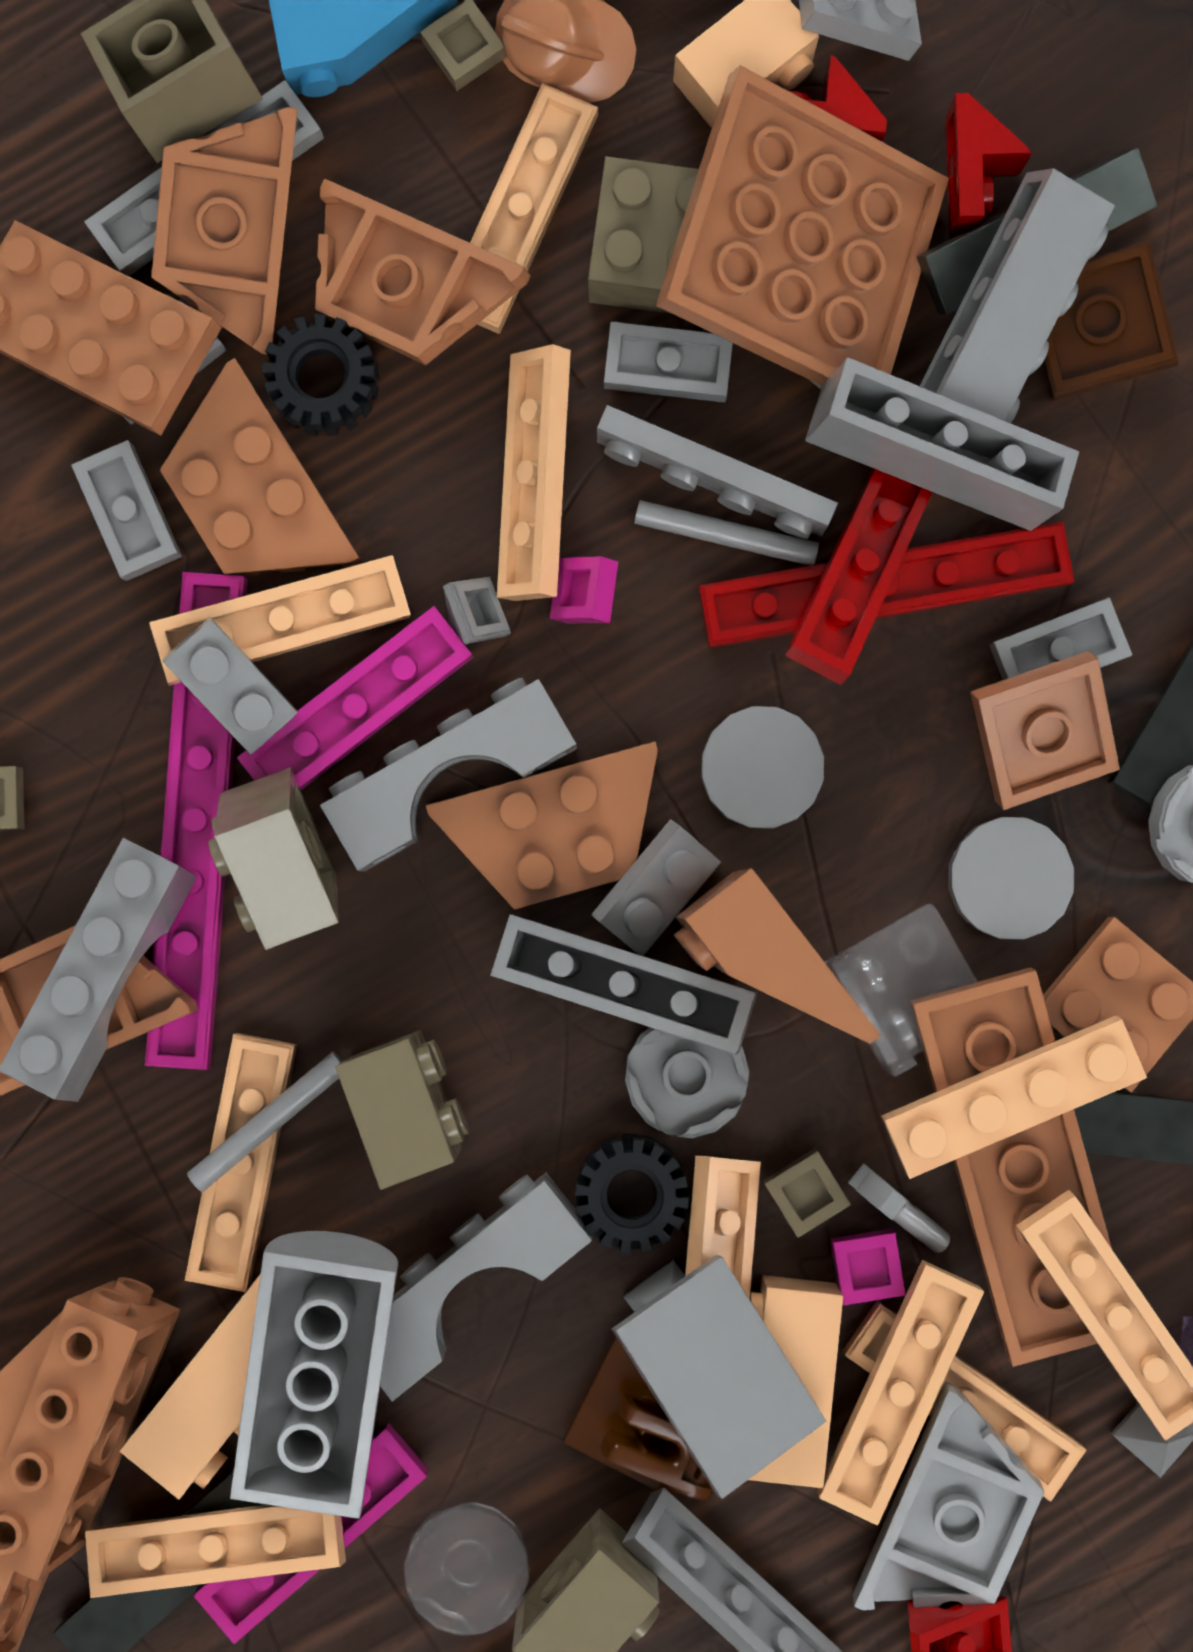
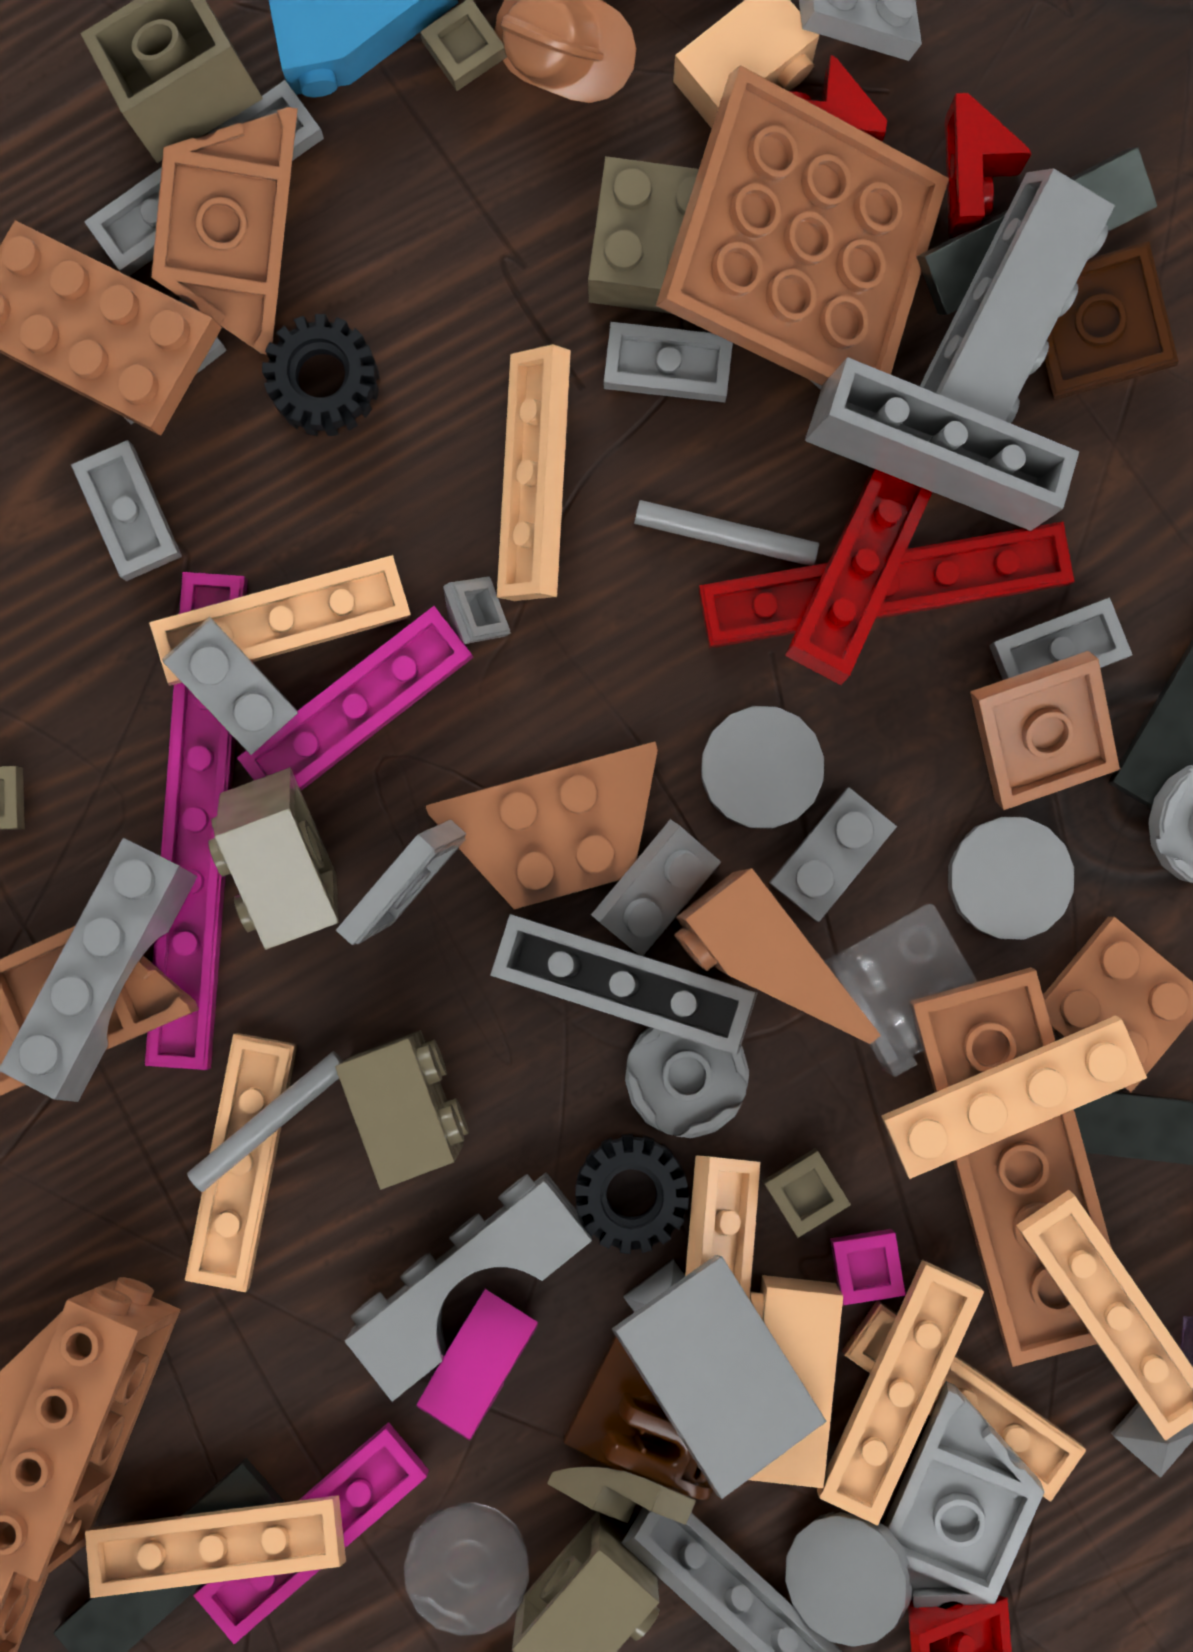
light nougat brick [119,1274,261,1500] -> none
nougat wing [160,358,362,577] -> none
light grey brick [230,1231,398,1519] -> none
nougat wing [315,179,531,365] -> none
light grey arch [320,678,577,872] -> none
light nougat tile [470,83,598,334] -> none
dark pink plate [550,556,619,624] -> none
light grey plate [597,405,838,539] -> none
light grey bar [848,1163,951,1253] -> none
none -> light grey tile [336,820,466,945]
none -> dark pink slope [417,1289,538,1441]
none -> dark tan slope [547,1467,696,1525]
none -> light grey plate [769,787,897,922]
none -> light grey tile [785,1512,912,1647]

